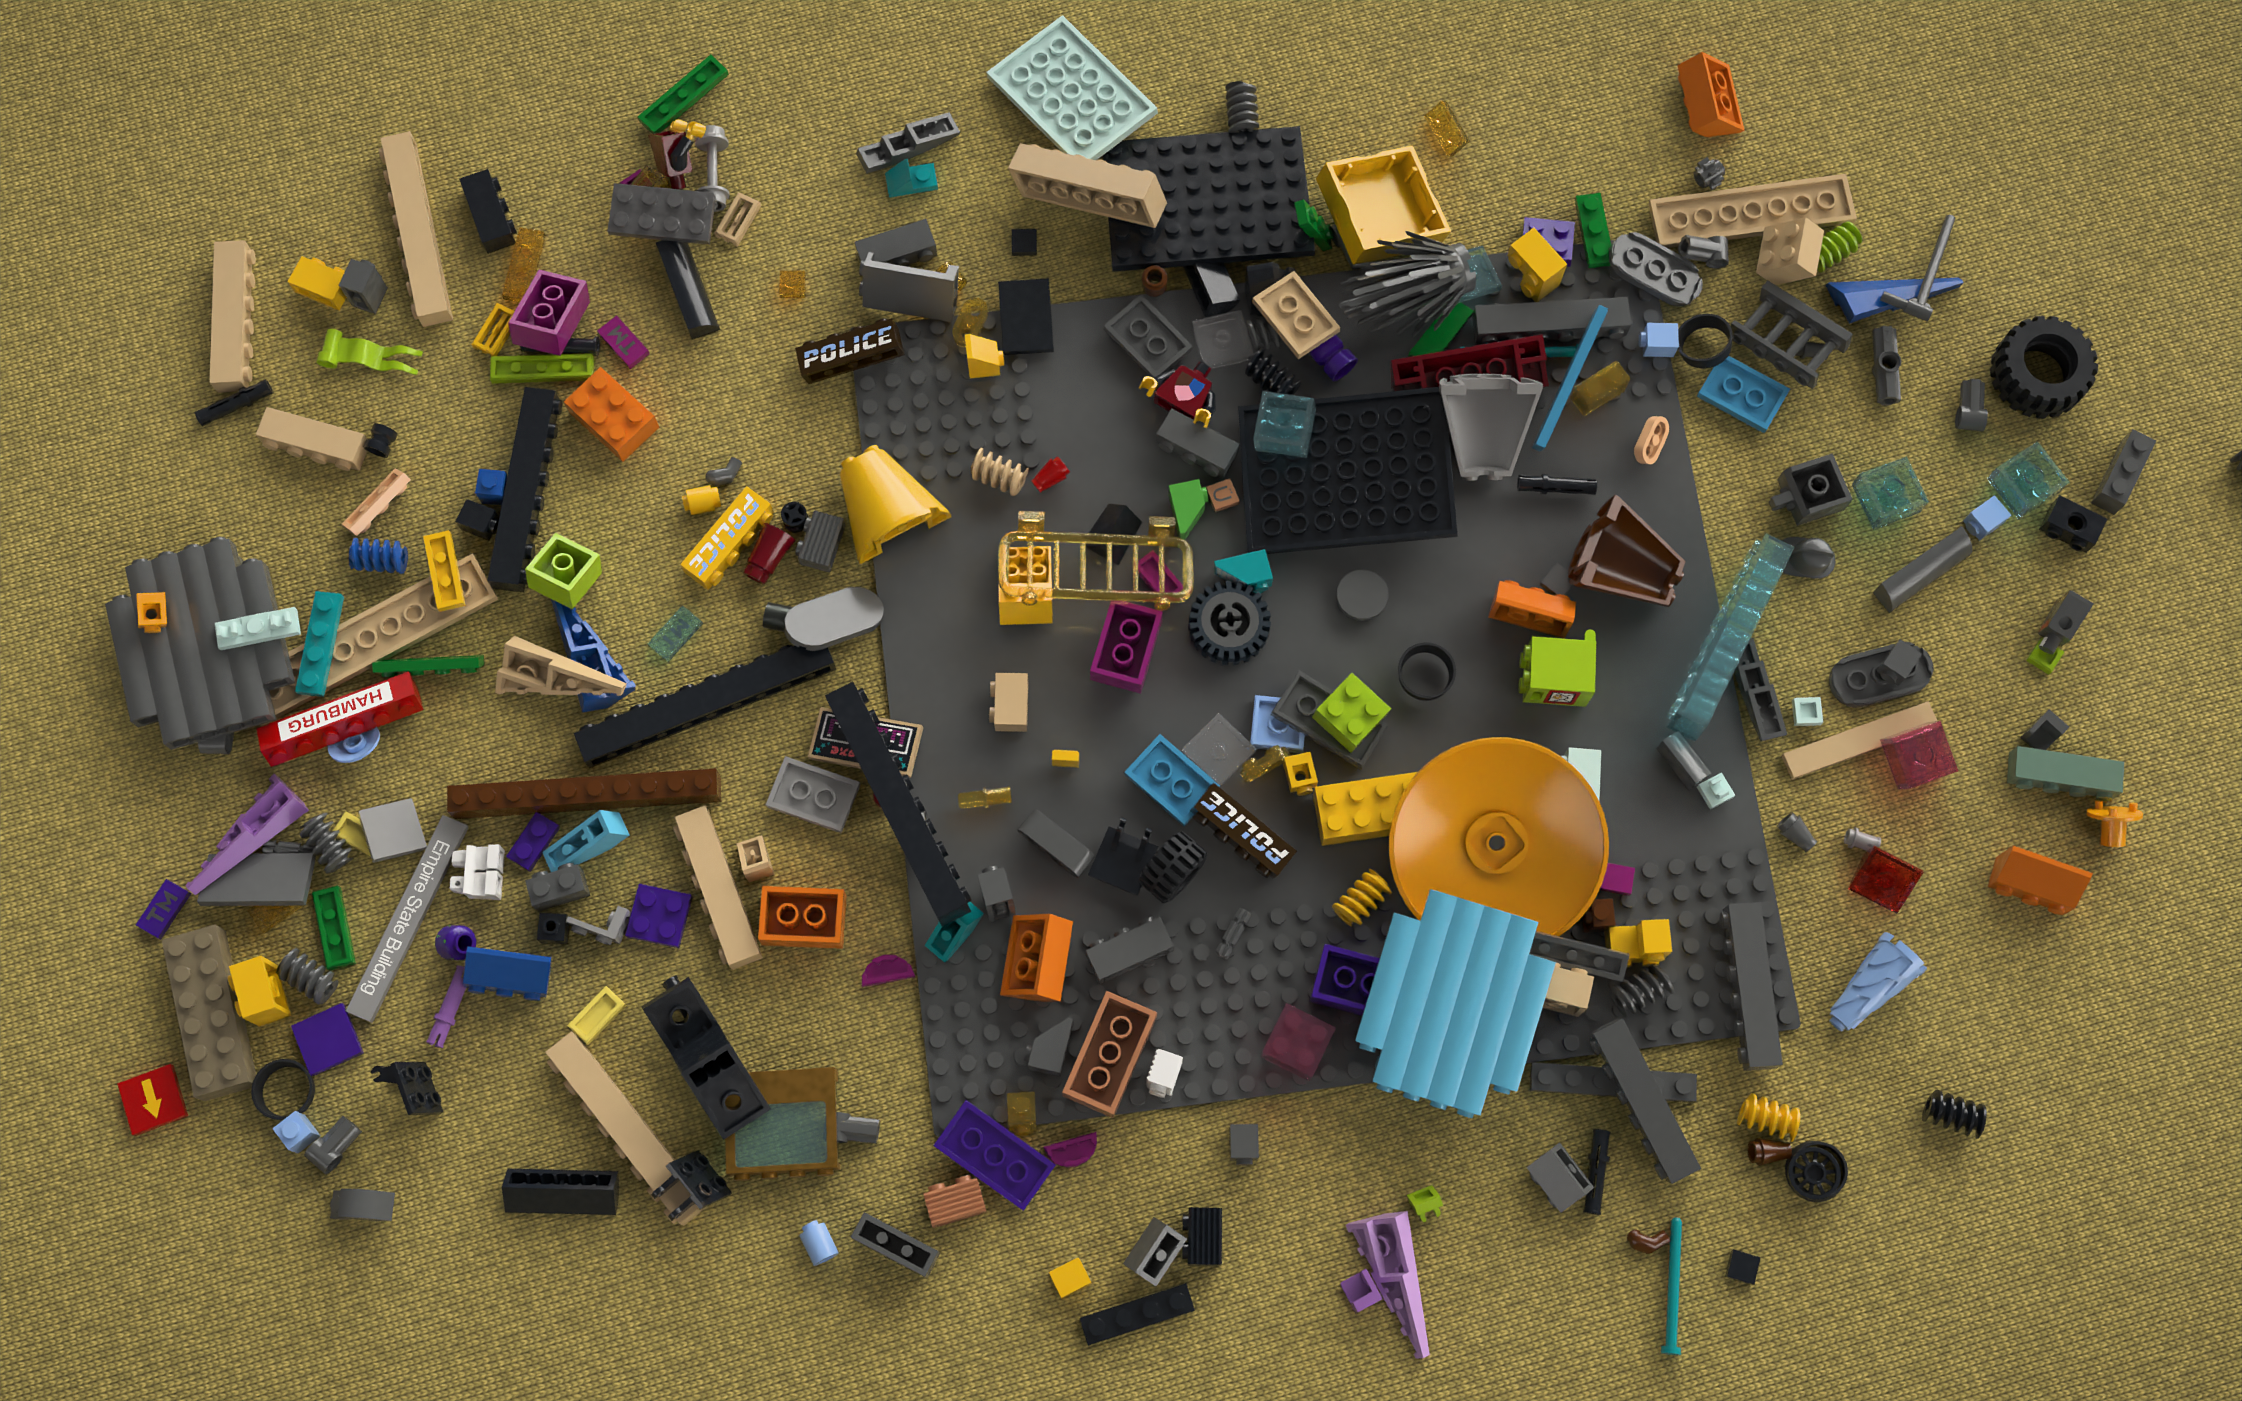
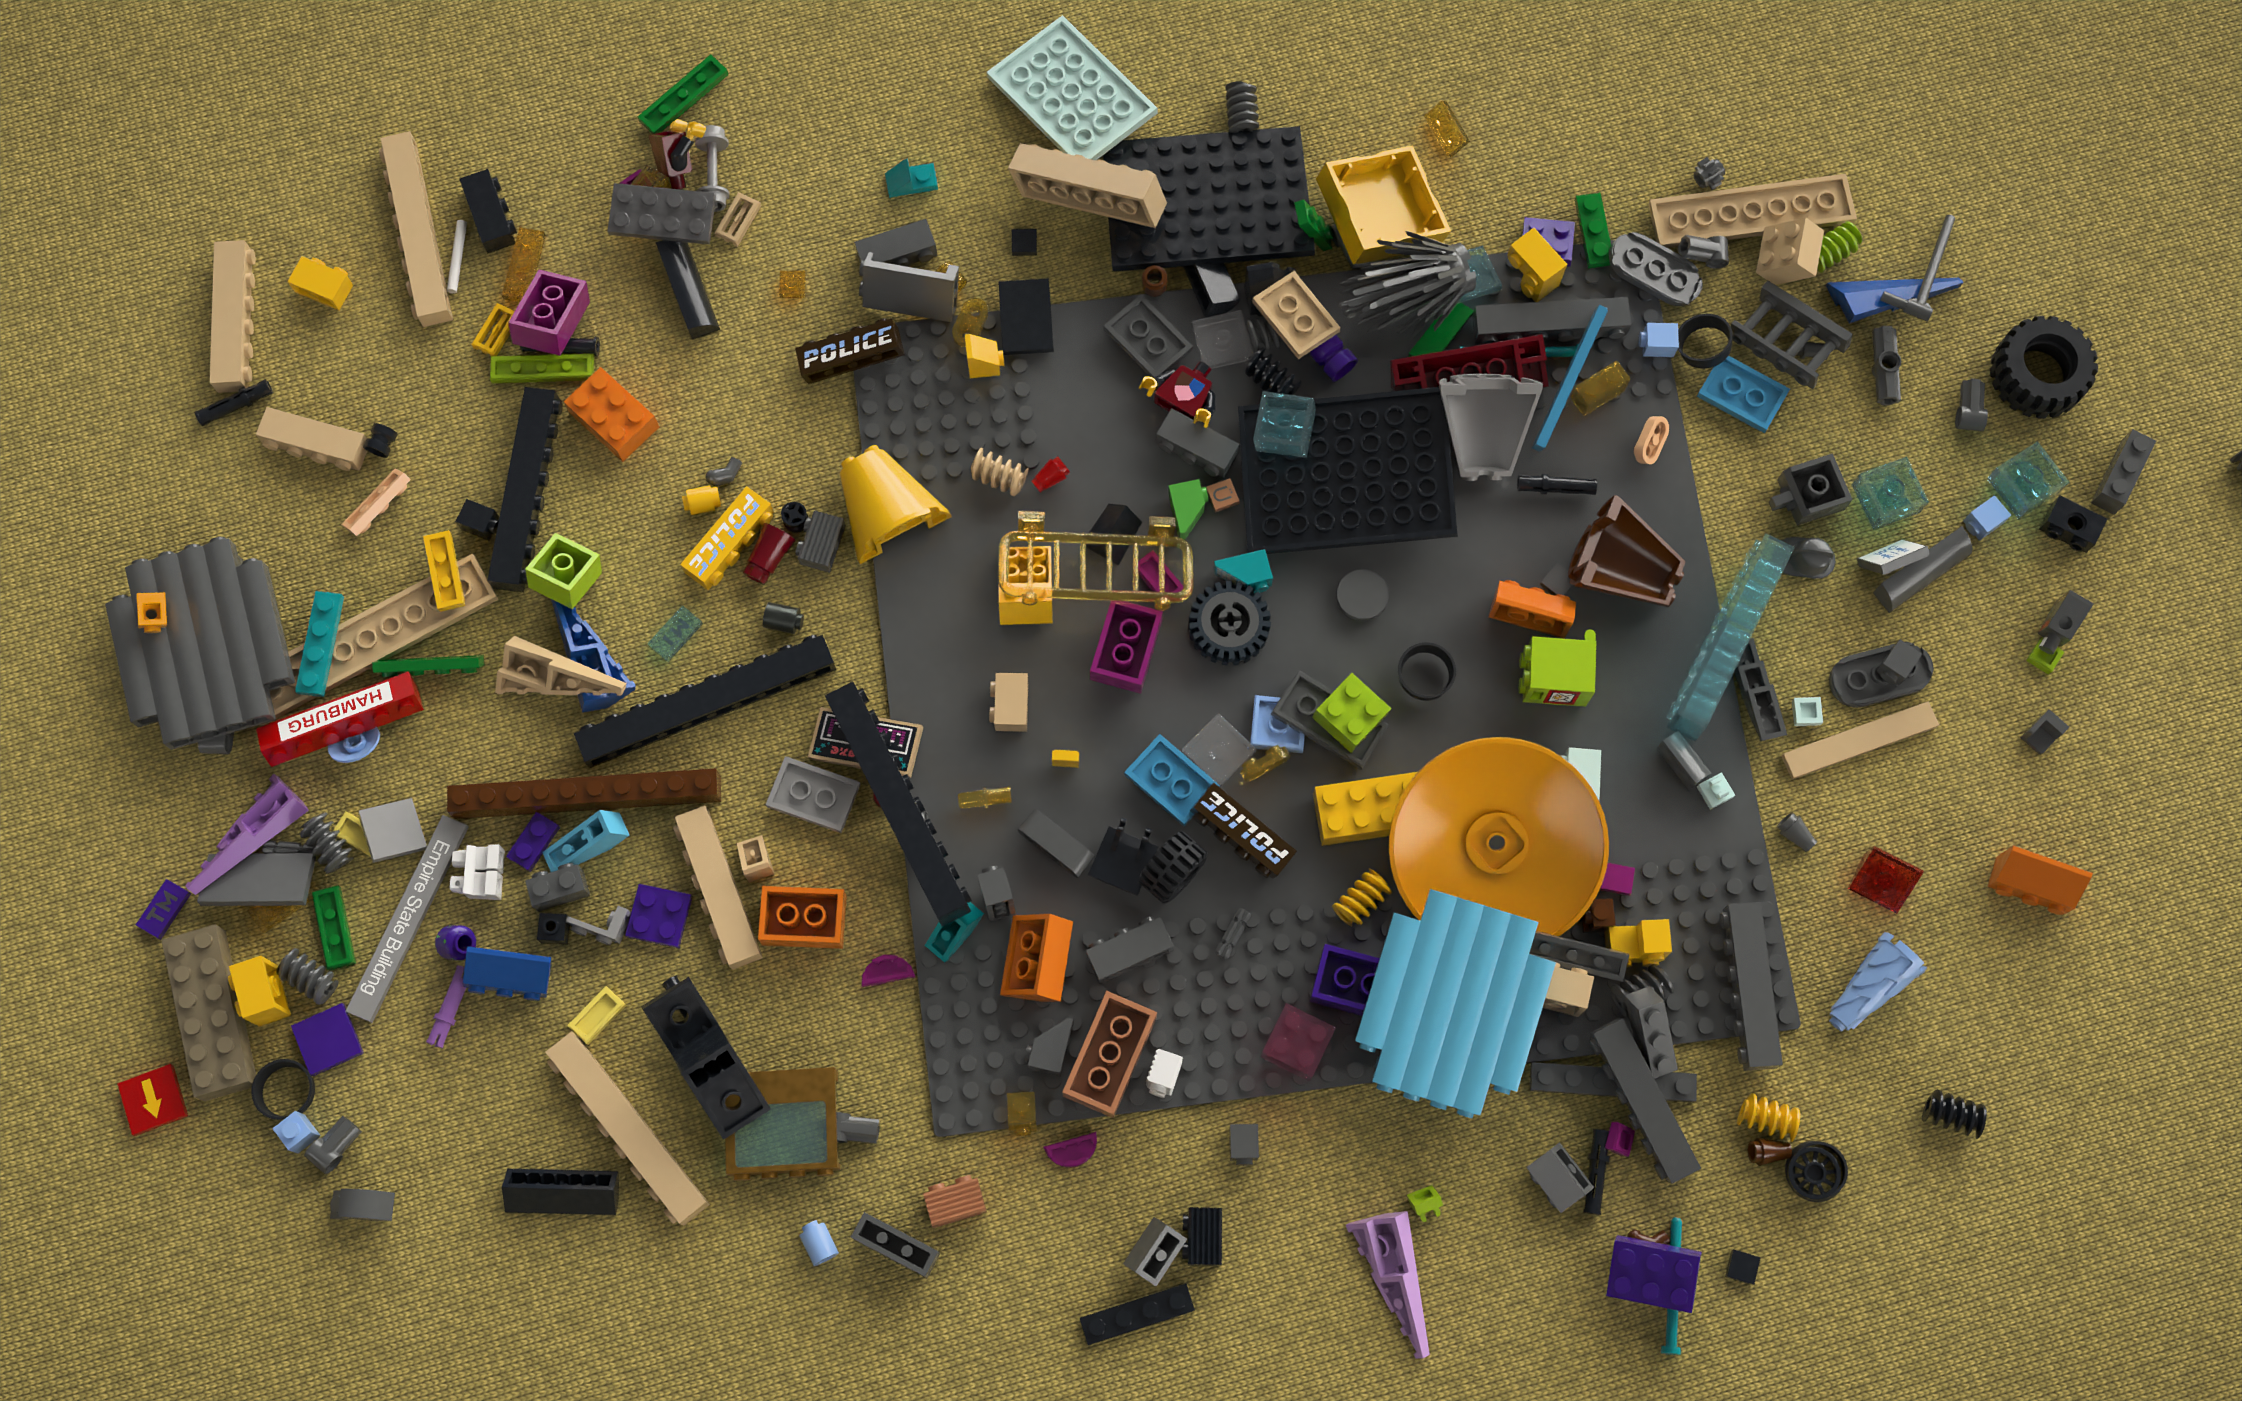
light aqua plate [215,607,301,650] -> none
lime flag [316,329,423,375] -> none
dark grey brick [339,259,388,314] -> none
blue piece [349,538,408,574] -> none
black plate [370,1062,443,1116] -> none
blue brick [475,469,508,505] -> none
magenta tile [597,315,650,369] -> none
black plate [651,1150,732,1221] -> none
tile [784,587,884,651] -> none
dark grey slope [856,112,960,174] -> none
dark purple plate [933,1100,1056,1211] -> none
yellow panel [1049,1258,1092,1299] -> none
yellow brick [1283,752,1318,796] -> none
medium lavender panel [1340,1269,1382,1314] -> none
orange slope [1677,52,1745,137] -> none
light grey pin [1844,827,1881,854] -> none
clear pink brick [1880,721,1958,790] -> none
sand green brick [2007,746,2124,801] -> none
light orange piece [2086,800,2143,847] -> none
none -> white bar [447,220,467,293]
none -> magenta tile [1605,1122,1635,1157]
none -> dark purple brick [1606,1235,1702,1313]
none -> dark grey brick [1625,986,1678,1079]
none -> tile [1857,539,1930,575]

